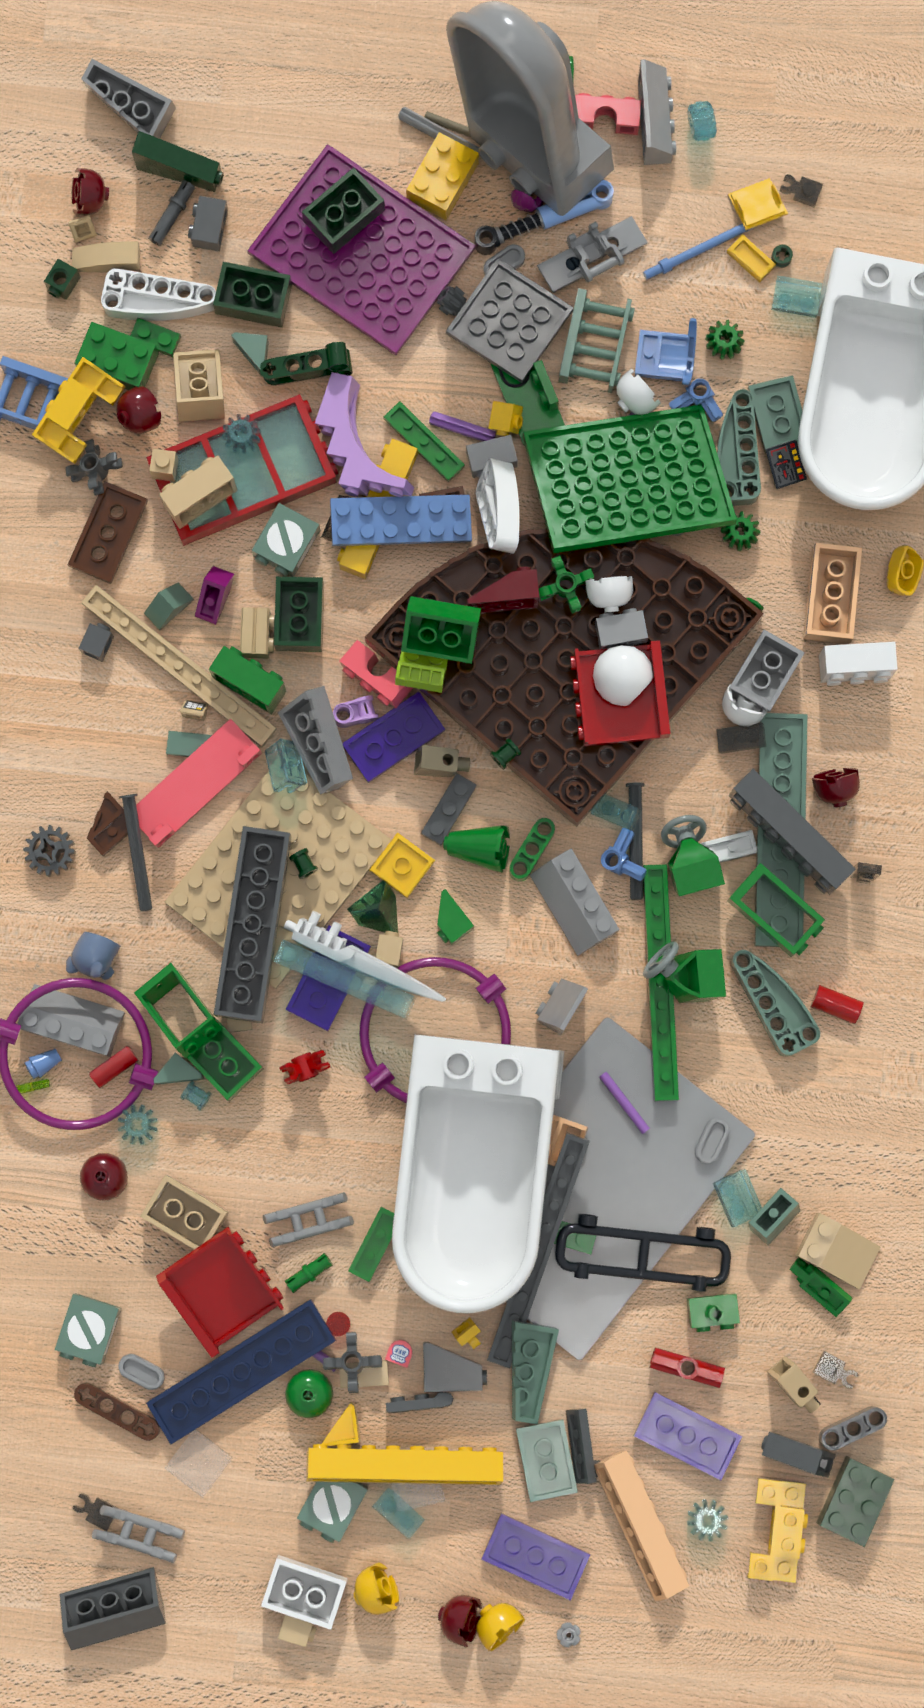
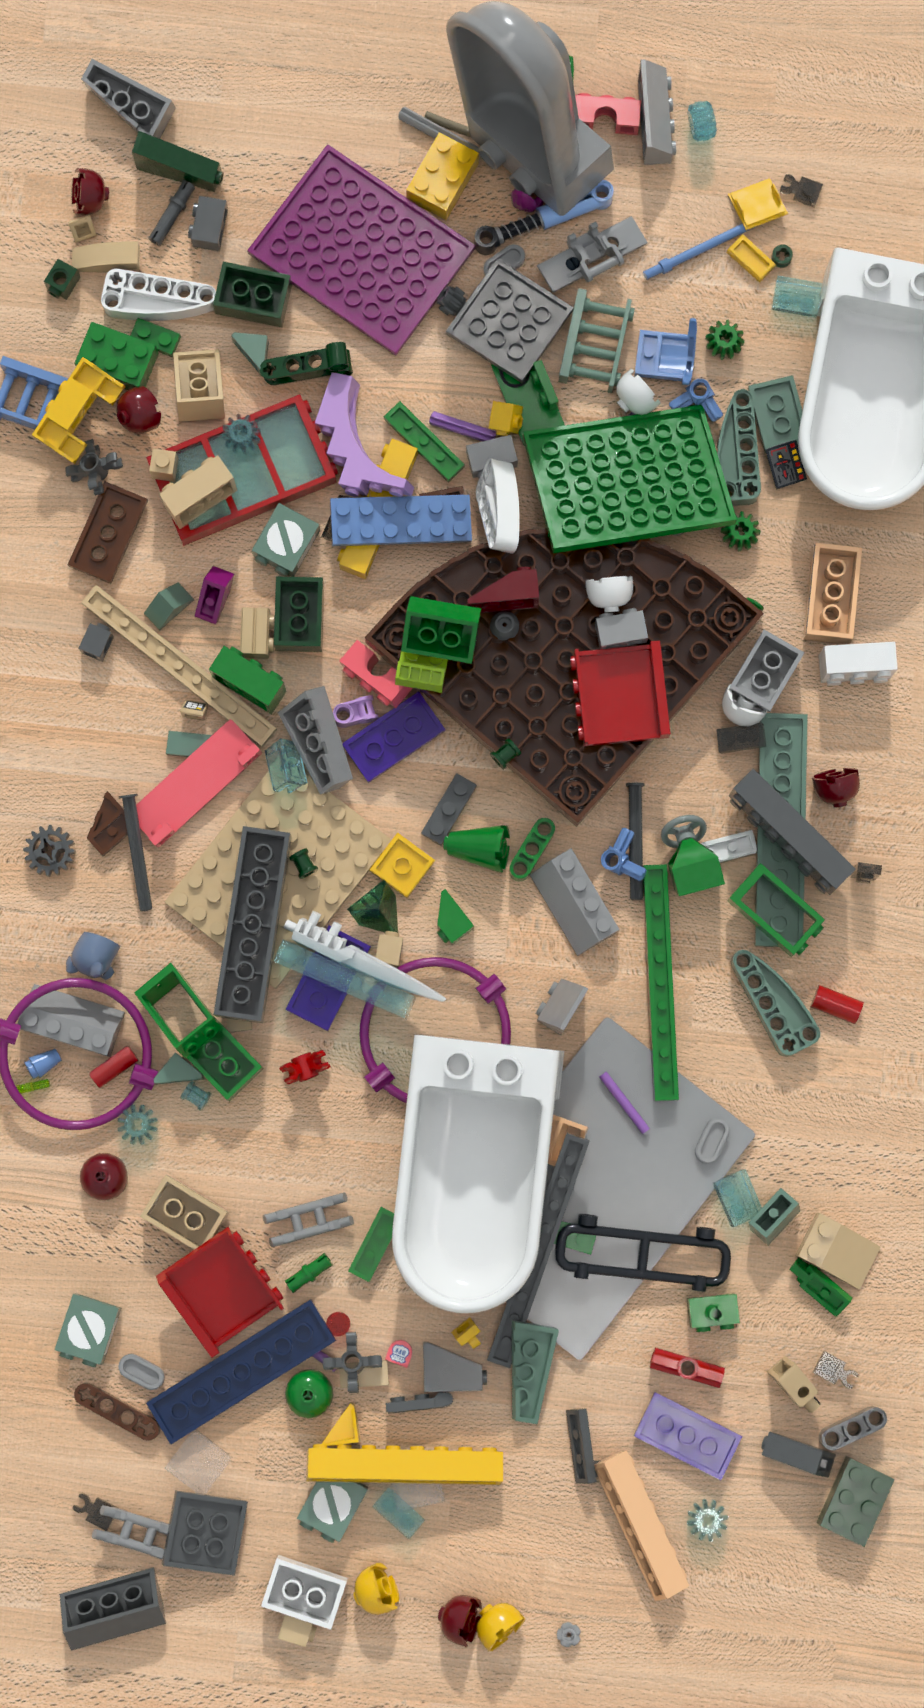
brick [302,167,385,254] -> none
dark tan torso [414,745,470,777] -> none
plate [481,1513,590,1601] -> none
plate [516,1419,578,1502] -> none
green pin [539,556,594,614] -> none
clear light blue plate [591,795,642,831] -> none
white cylinder [593,645,654,706] -> none
green piece [643,941,726,1003] -> none
yellow bracket [747,1478,808,1583] -> none
yellow piece [886,545,924,596] -> none
none -> dark grey plate [162,1490,248,1576]
none -> dark grey plate [490,611,519,640]

